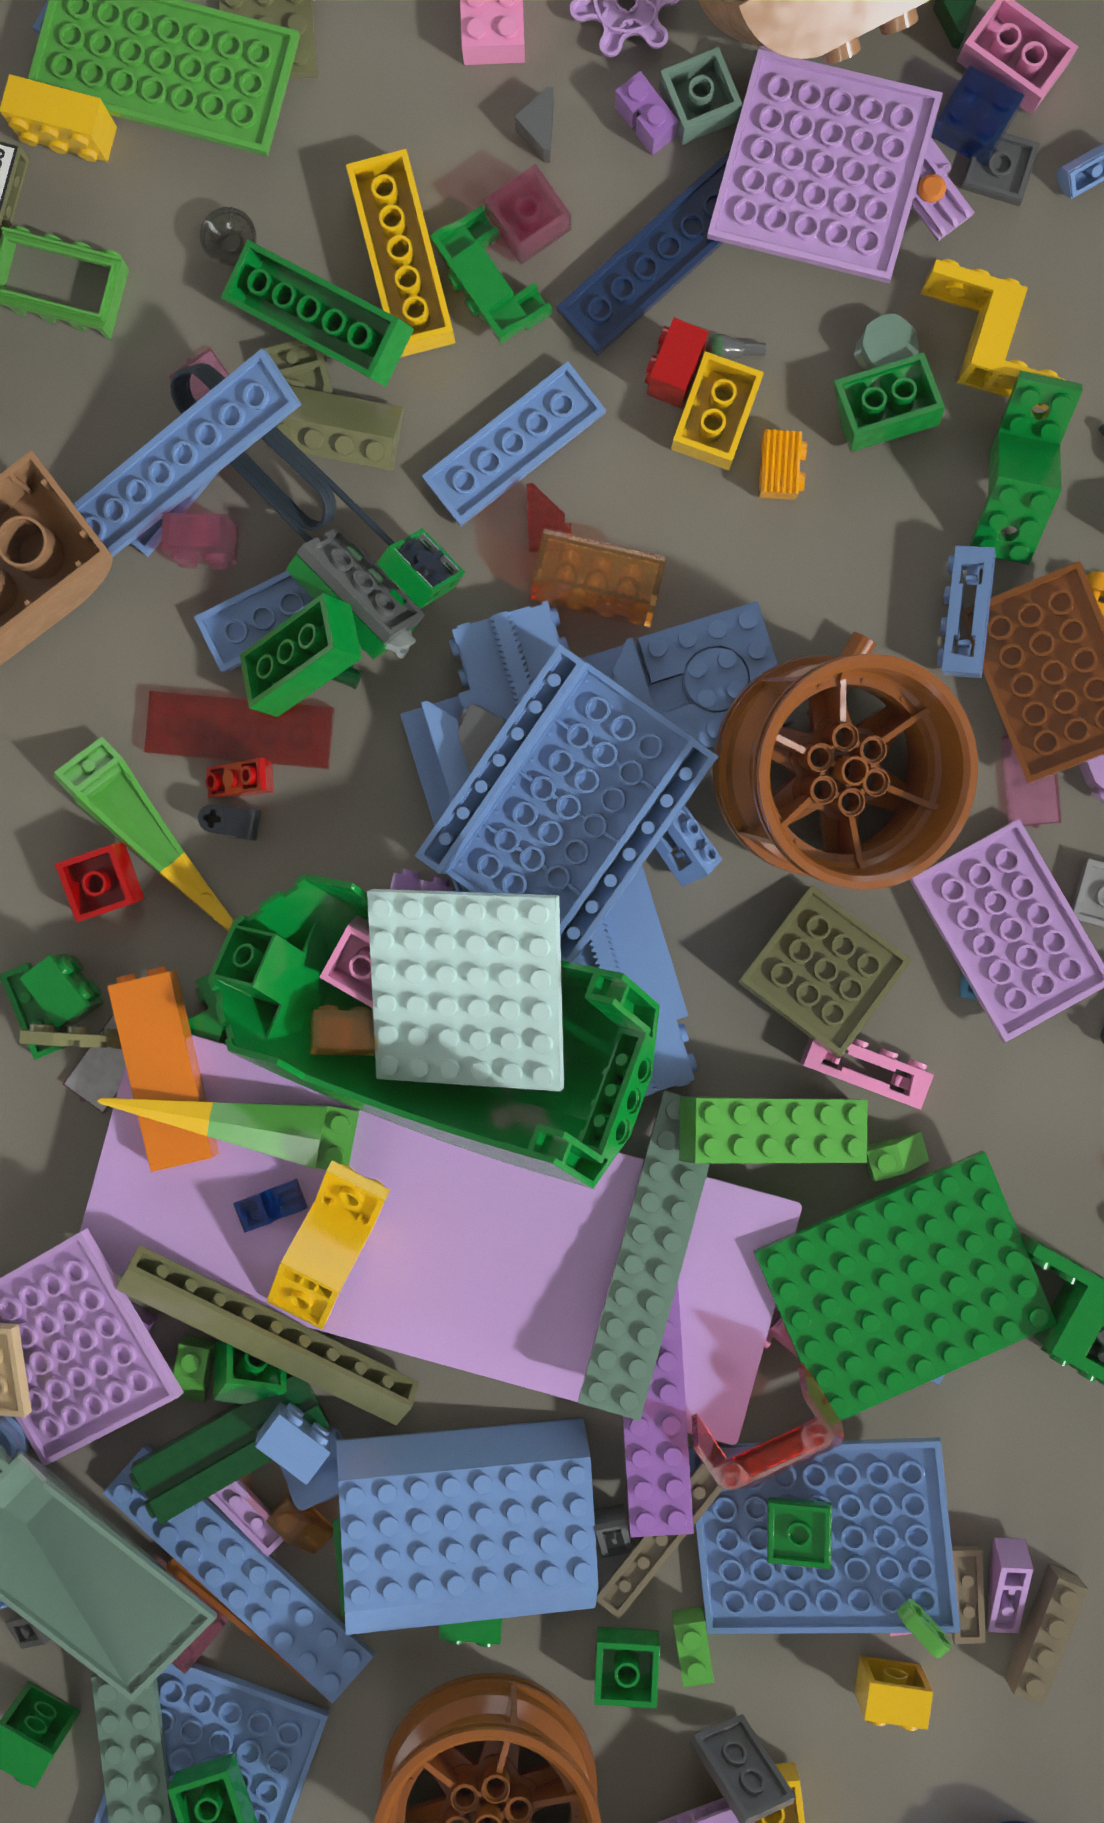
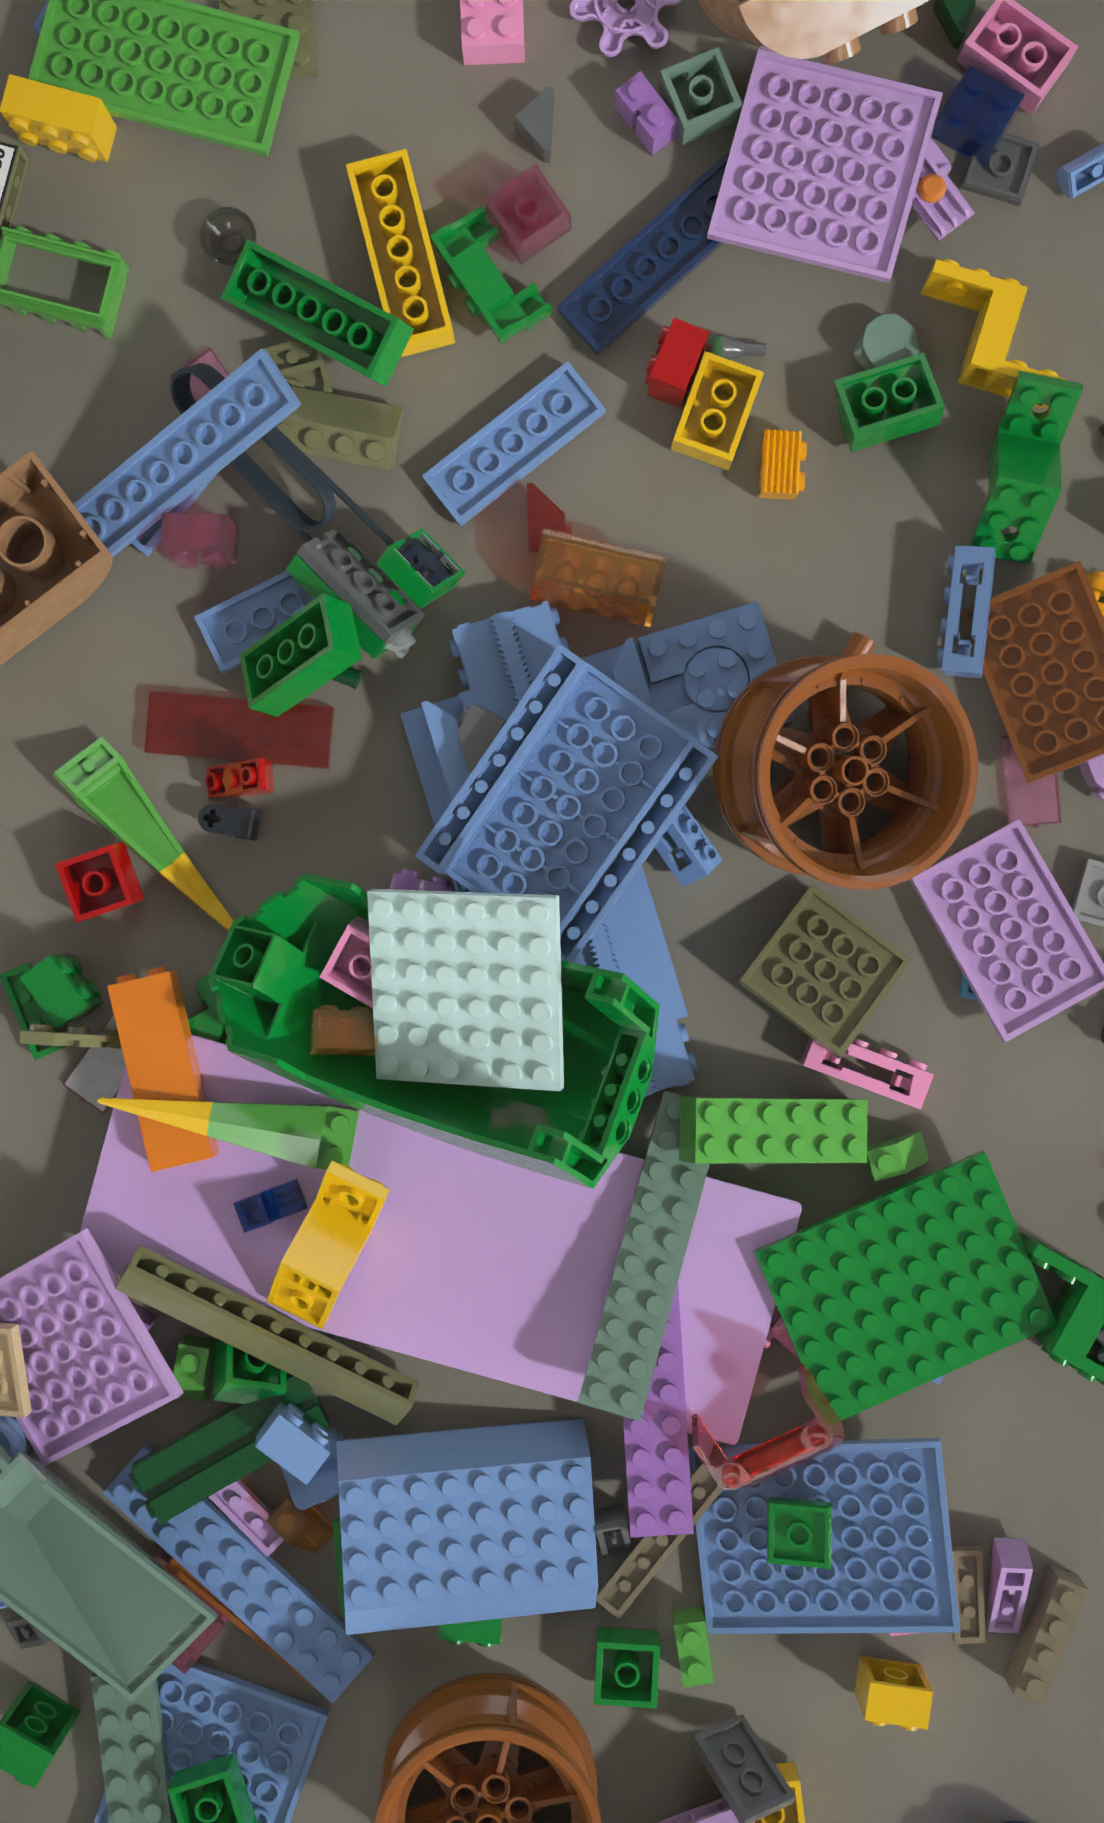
bright green beam [897,1598,952,1659] -> none

